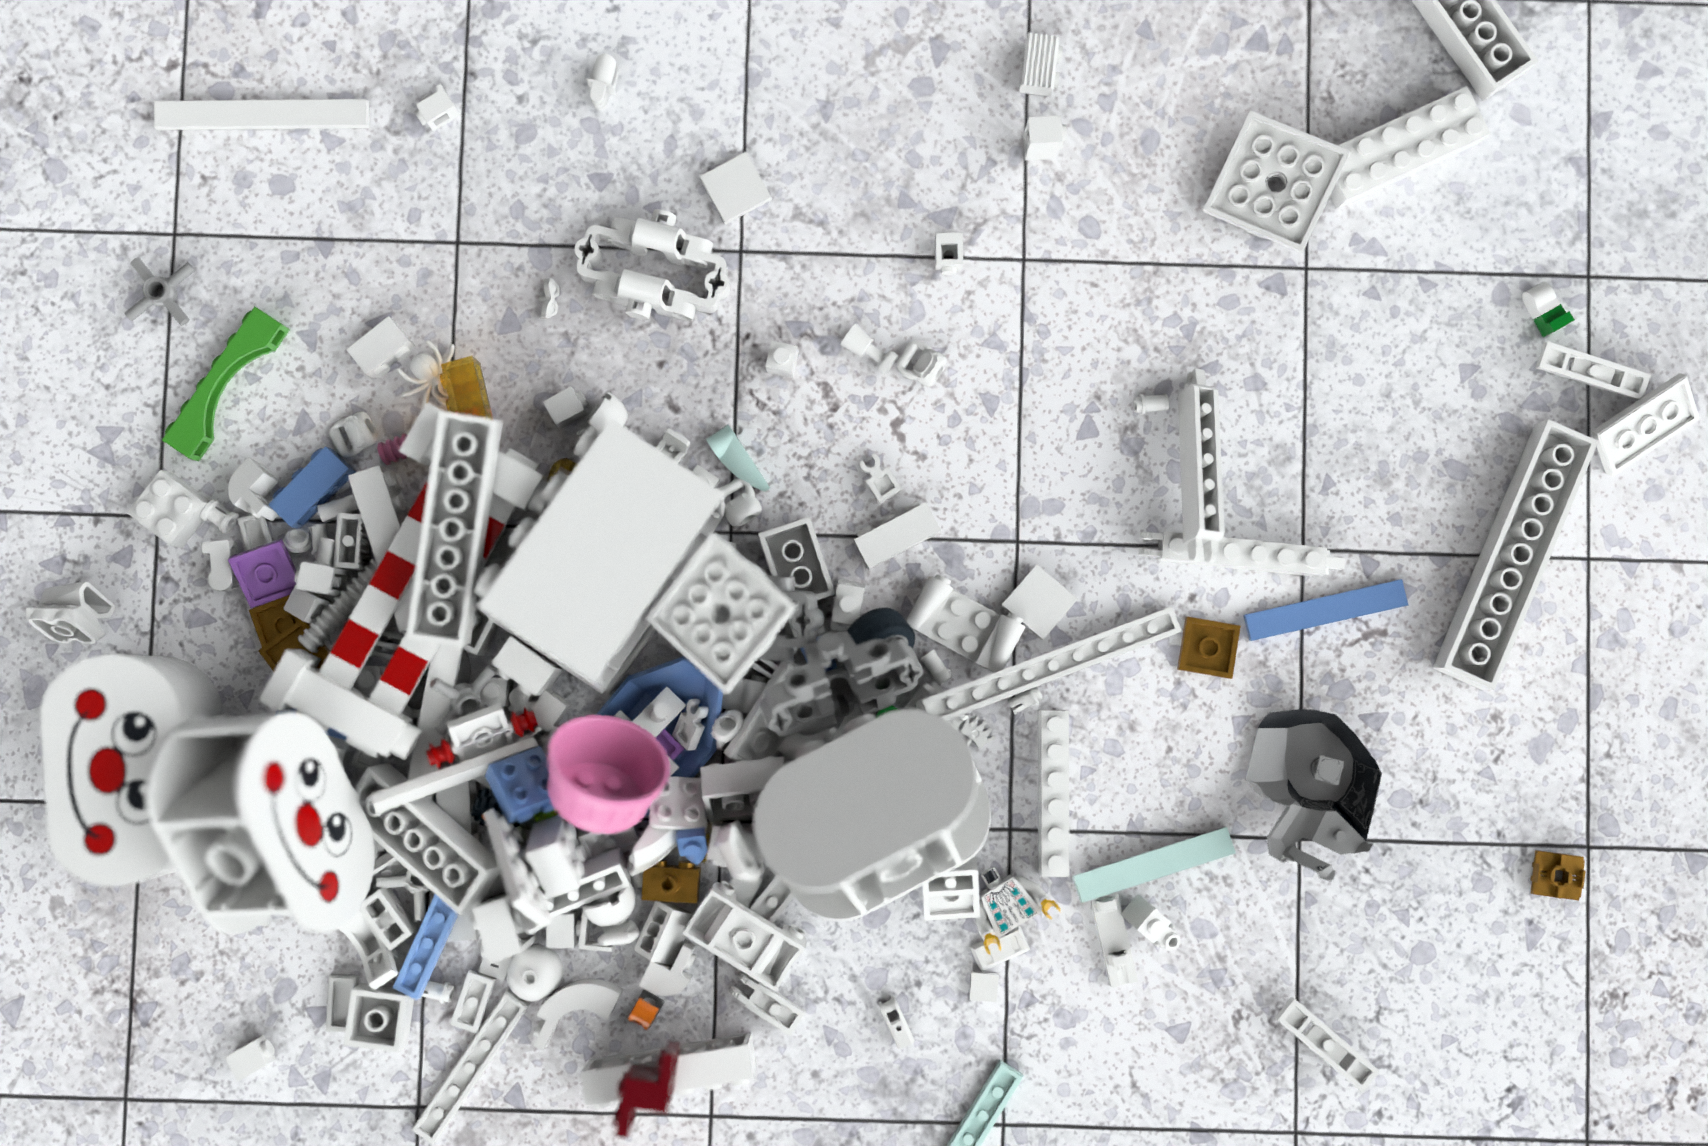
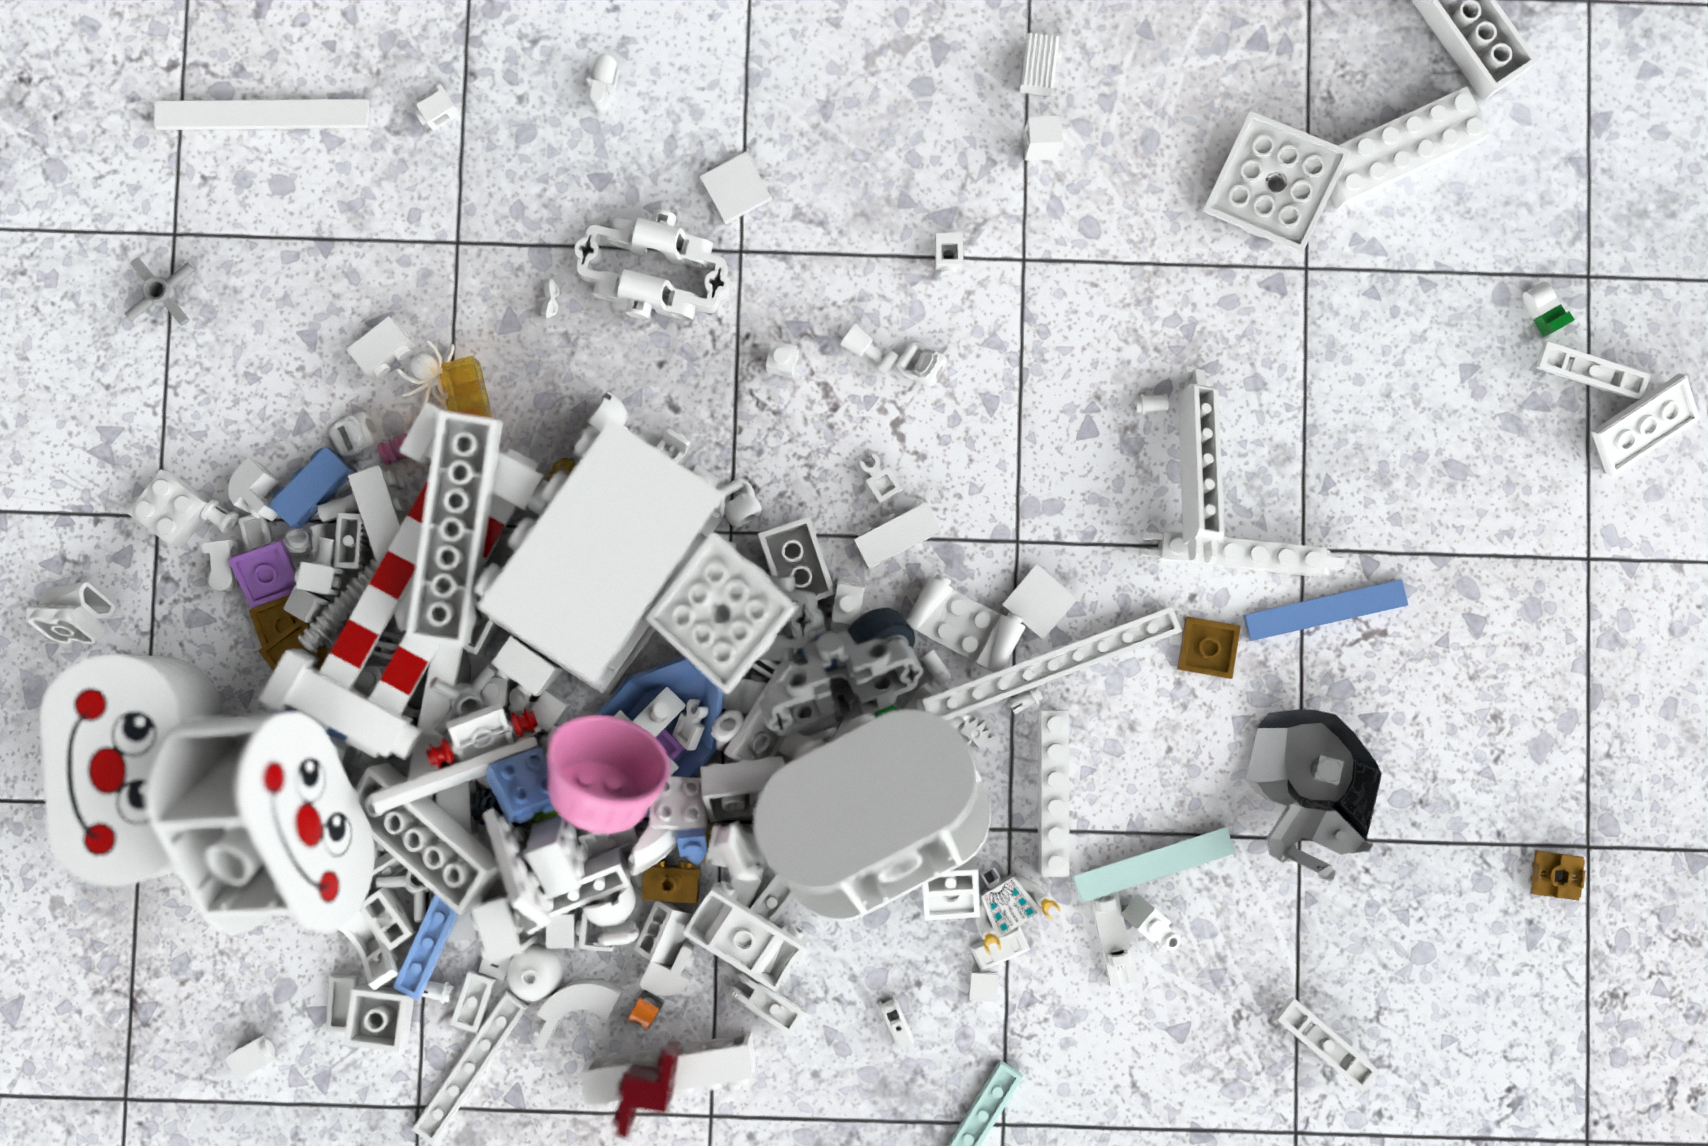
bright green arch [162,306,290,461] -> none
white brick [543,386,589,429] -> none
light aqua piece [706,424,770,492] -> none
white brick [1432,419,1599,690] -> none

